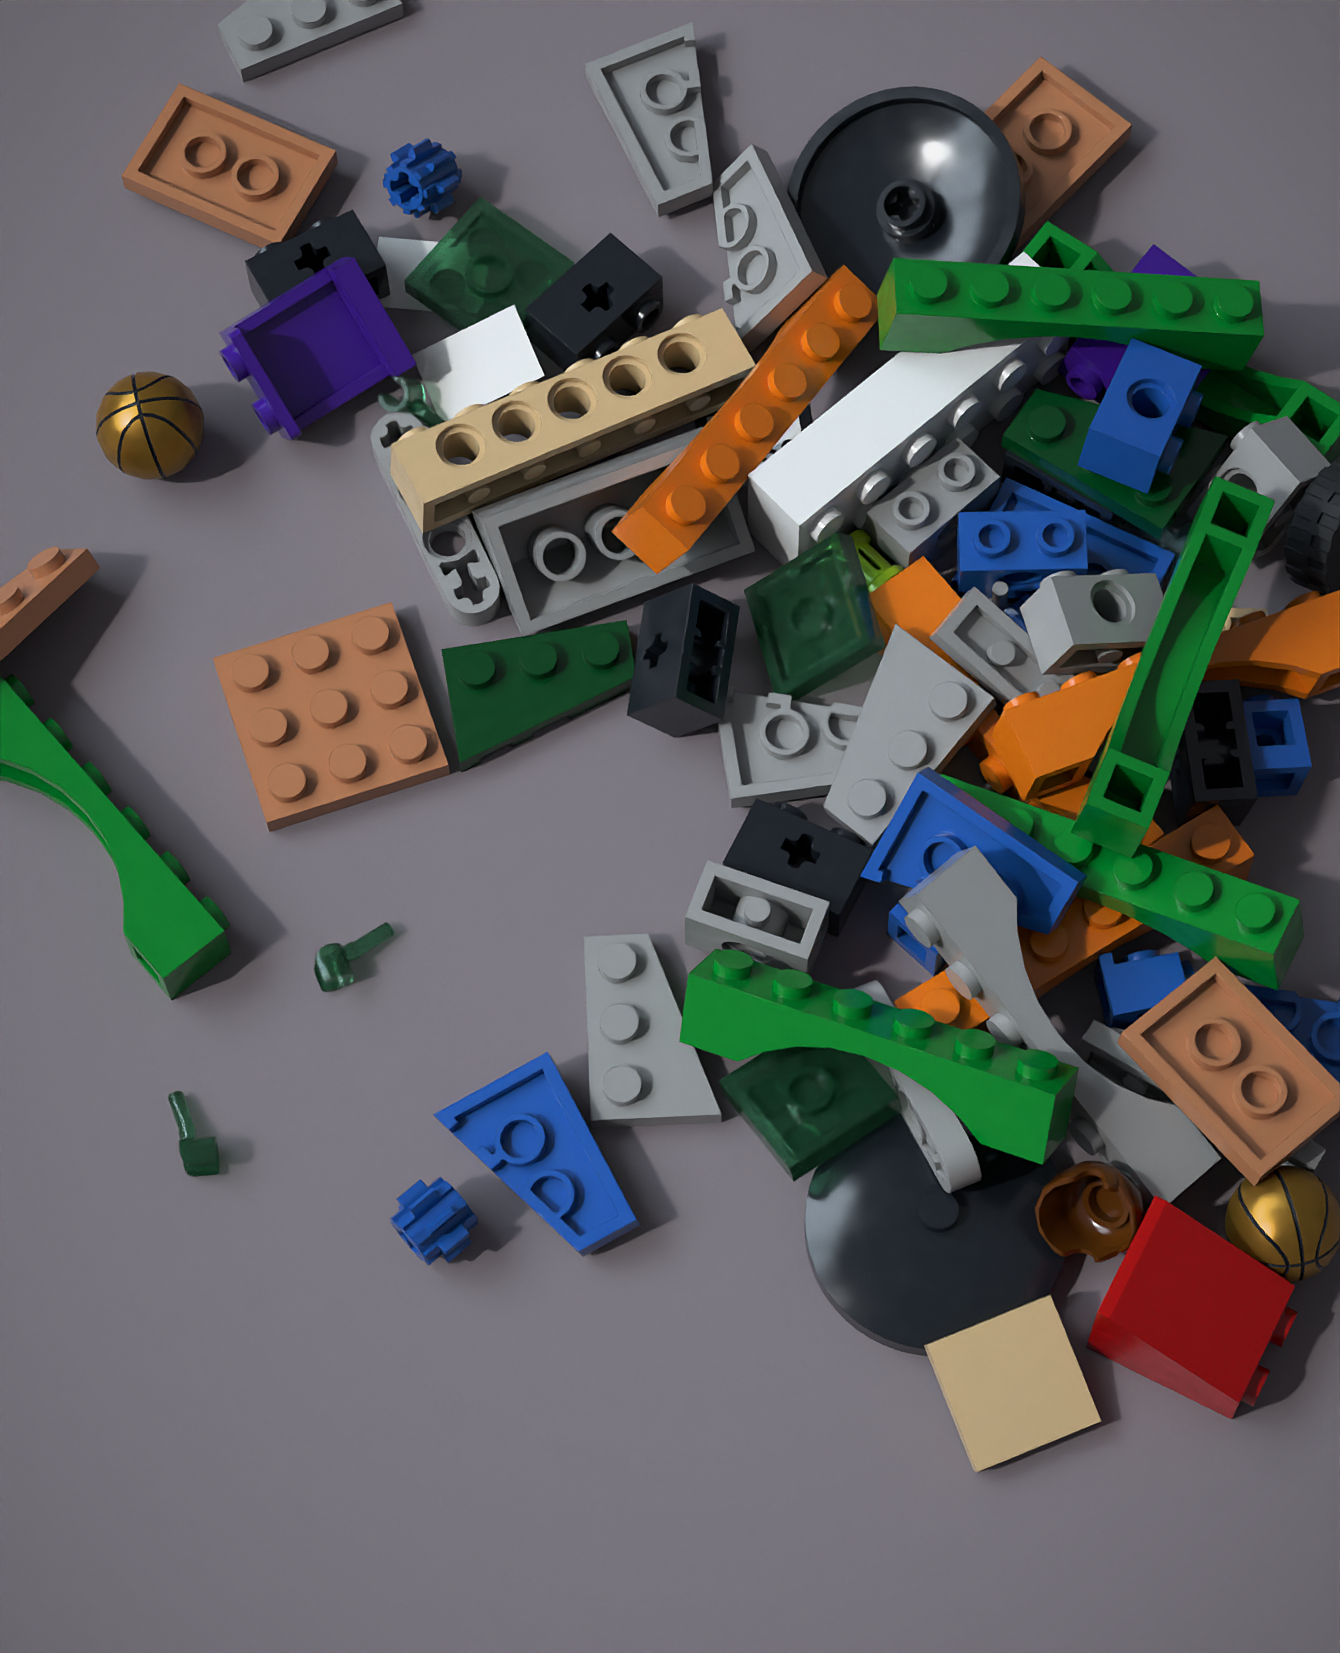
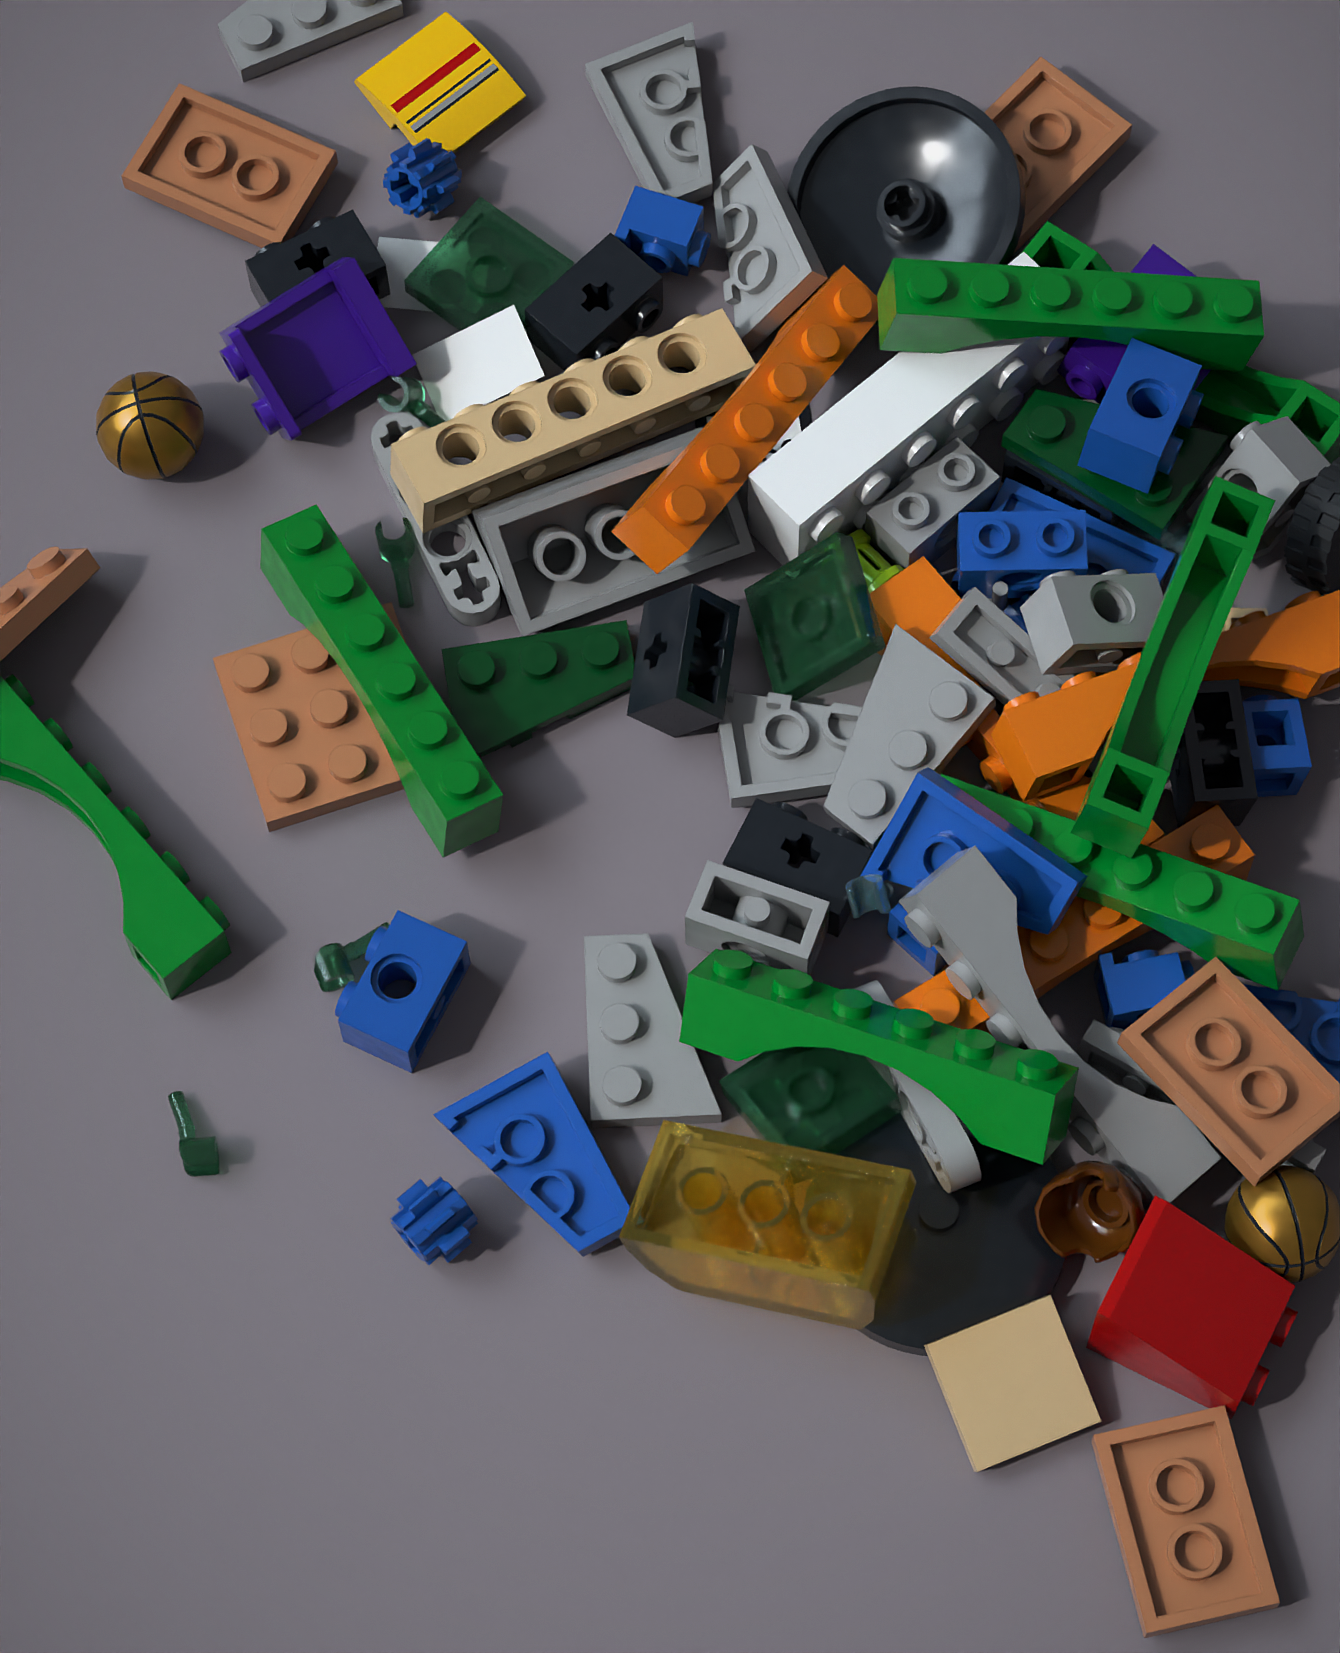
none -> green arch [260,504,503,858]
none -> blue brick [335,910,471,1073]
none -> yellow slope [354,11,526,153]
none -> clear green hand [375,517,415,609]
none -> blue brick [614,186,711,277]
none -> clear yellow windscreen [619,1120,916,1330]
none -> clear light blue hand [845,874,894,919]
none -> nougat plate [1091,1405,1280,1638]

